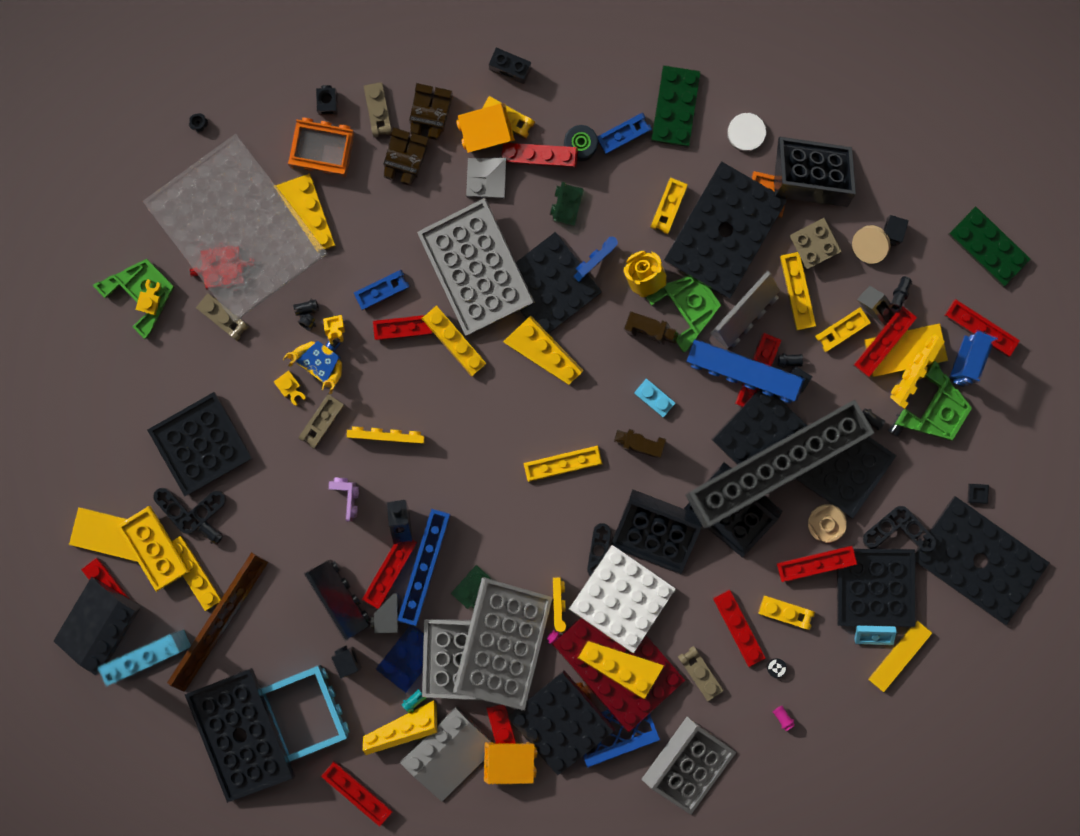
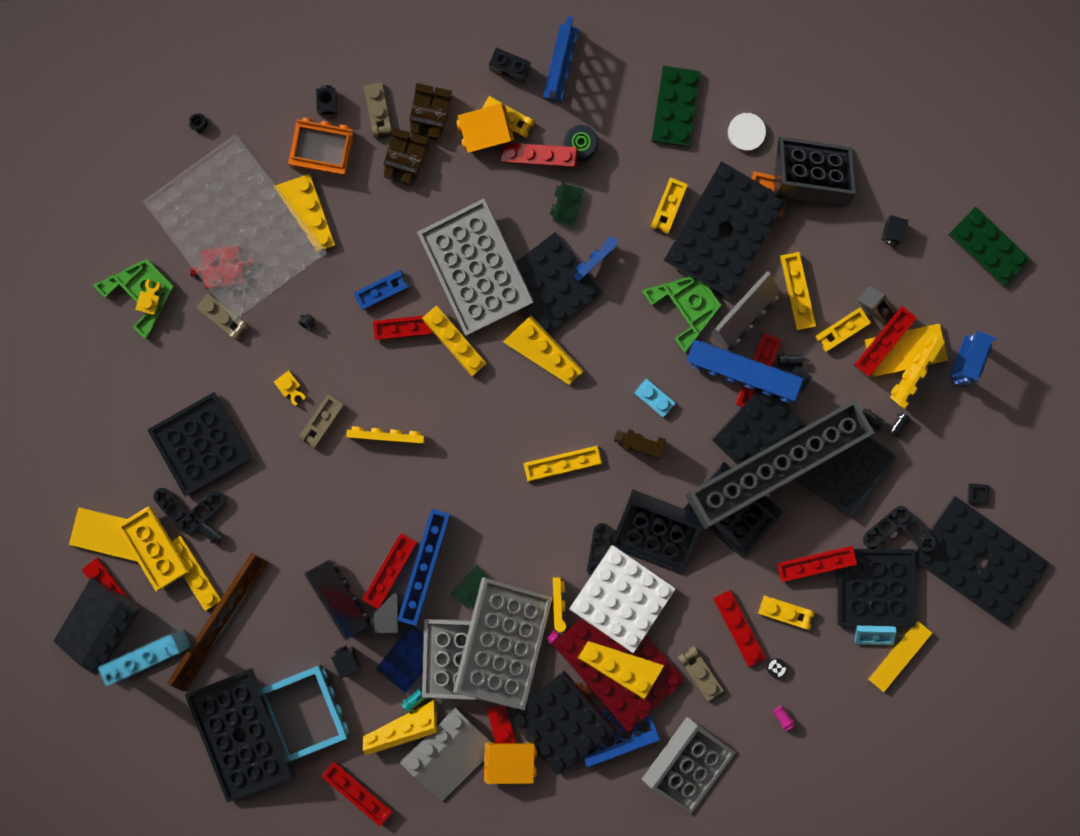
torso [283,339,342,394] -> none
black pin [293,299,319,316] -> none
yellow plate [323,315,345,344] -> none
lavender bracket [329,477,359,522] -> none
black torso [387,500,413,544] -> none
light grey plate [466,158,506,199] -> none
blue plate [597,113,652,155] -> none
yellow brick [624,251,667,297] -> none
dark brown hips [624,311,679,345] -> none
dark tan bracket [790,218,842,269] -> none
tan tile [808,504,847,543] -> none
tan tile [852,225,891,263] -> none
black pin [889,276,912,312] -> none
bright green wing [895,361,972,440] -> none
red plate [944,299,1020,357] -> none
none -> blue fence [543,15,579,103]

